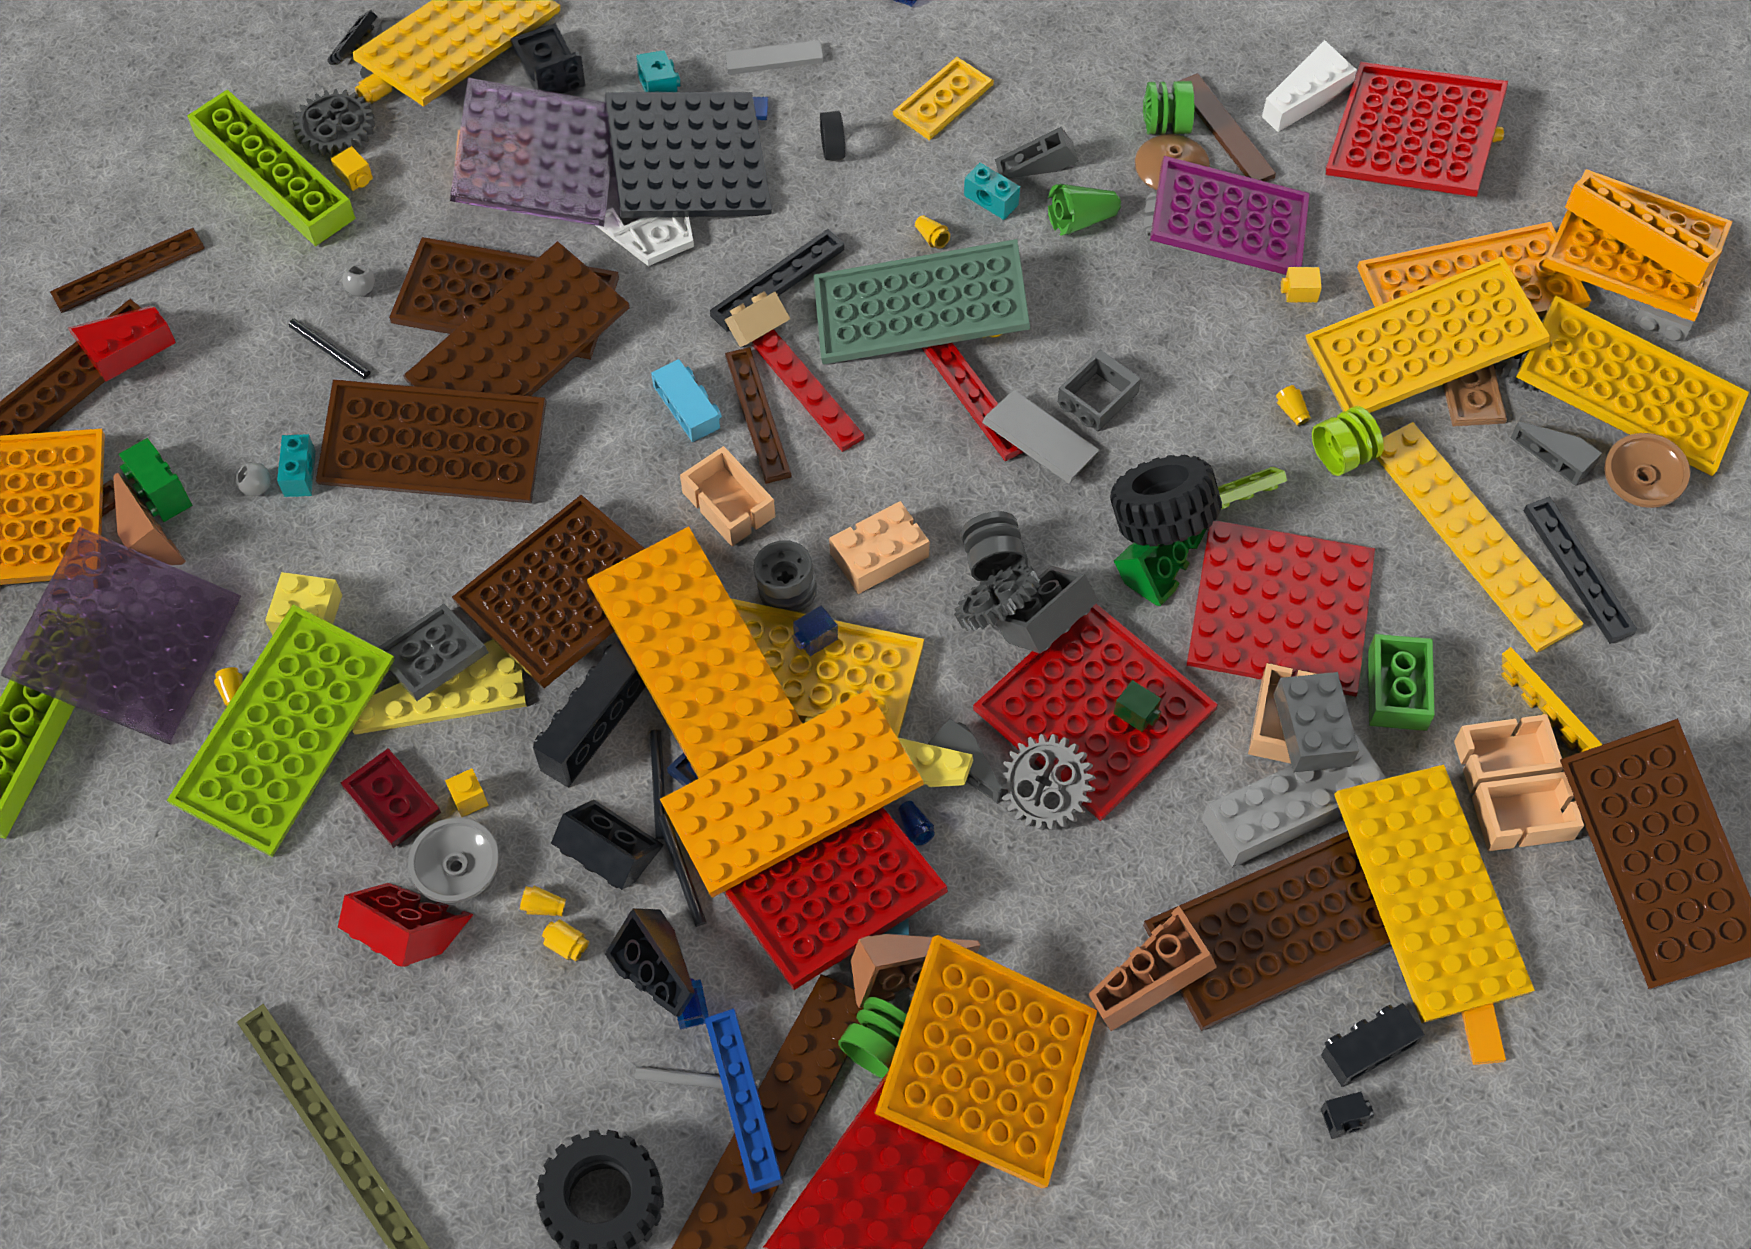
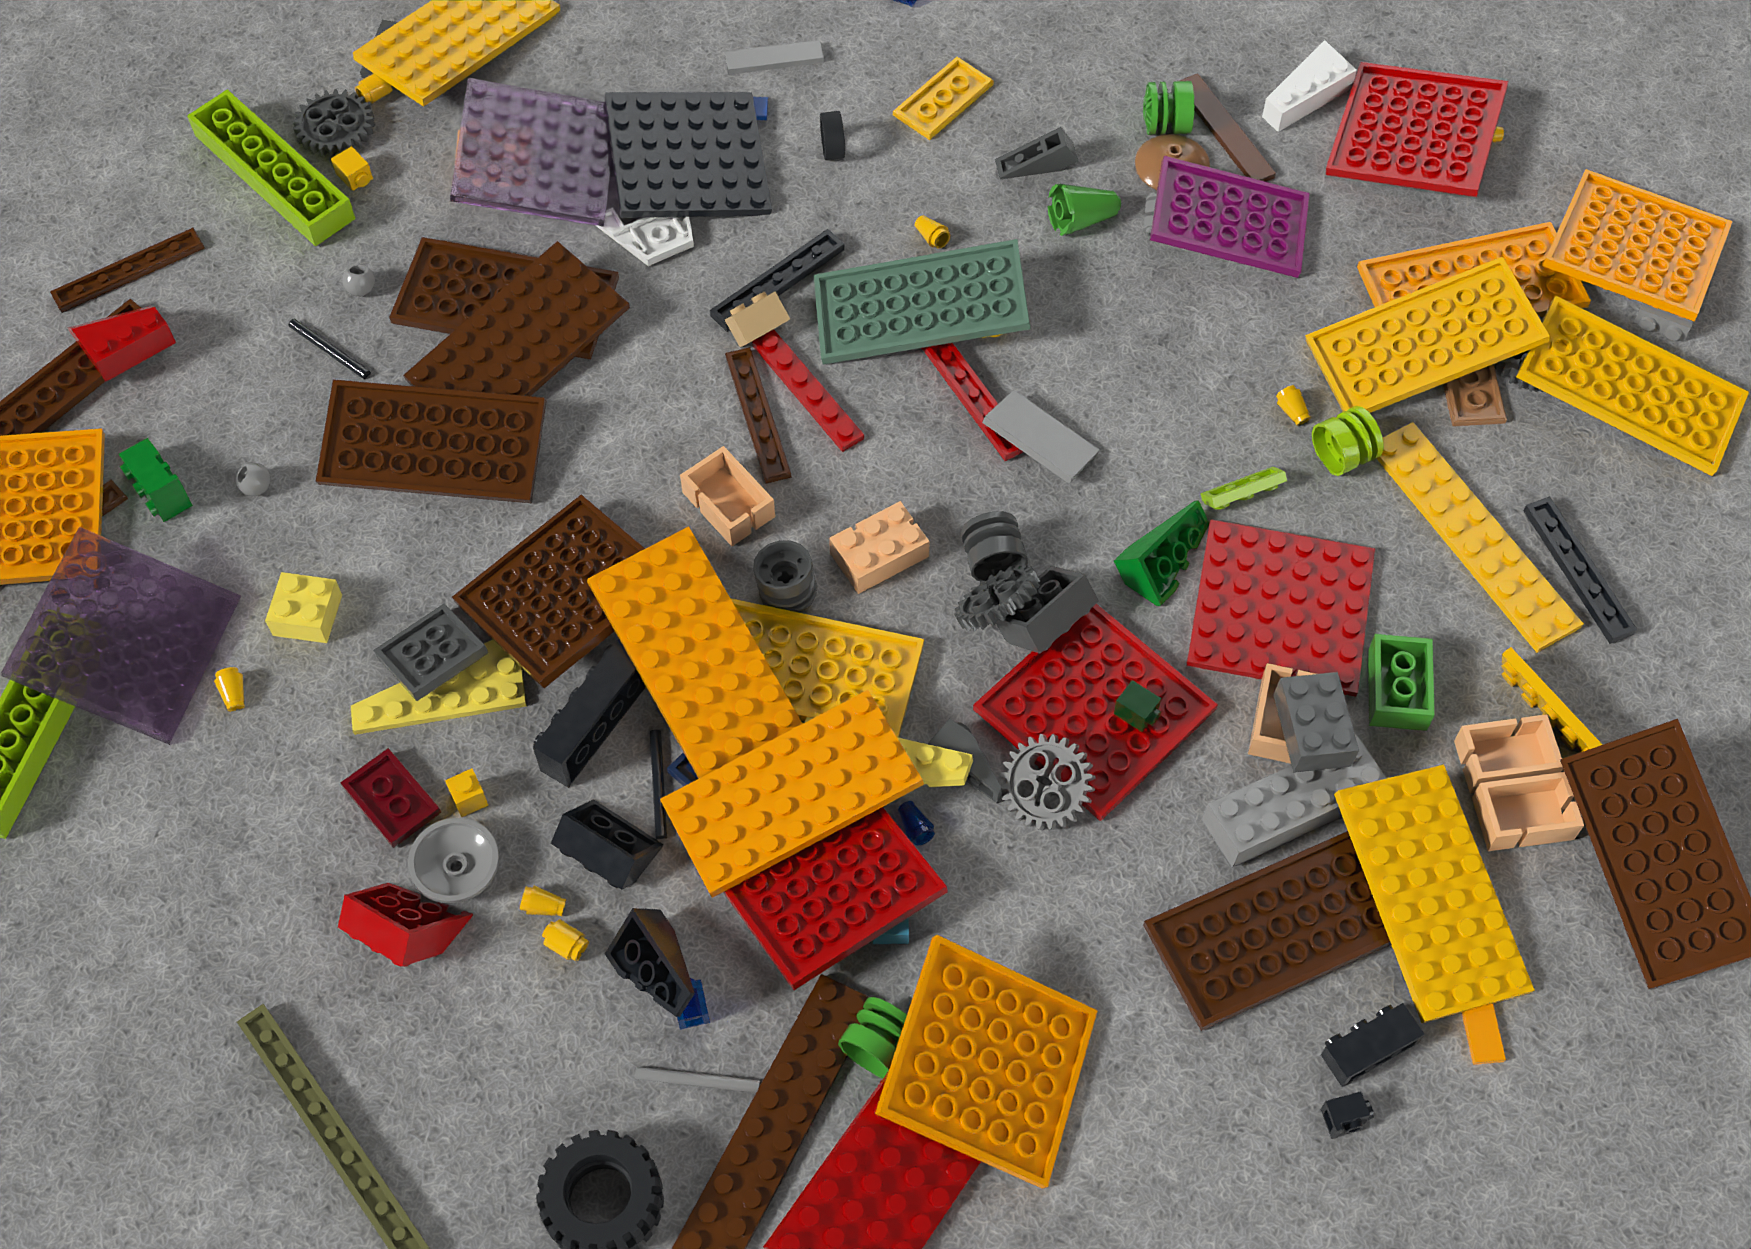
nougat wedge [113,473,186,566] -> none
lime plate [167,604,395,857] -> none
teal brick [277,434,316,497] -> none
black hinge [328,10,378,65] -> none
black bracket [511,23,586,102] -> none
teal brick [636,50,681,92] -> none
medium azure brick [651,359,722,442] -> none
black bar [657,814,707,927] -> none
blue plate [704,1008,783,1194] -> none
clear blue brick [792,605,838,656] -> none
nougat wedge [851,934,980,1008] -> none
teal brick [964,162,1020,220] -> none
dark grey window [1057,350,1141,432] -> none
nougat wedge [1088,906,1217,1031] -> none
black tyre [1110,455,1222,546] -> none
yellow brick [1281,267,1322,302] -> none
dark grey slope [1511,421,1602,486] -> none
light orange brick [1565,172,1722,287] -> none
medium nougat dish [1604,433,1690,508] -> none

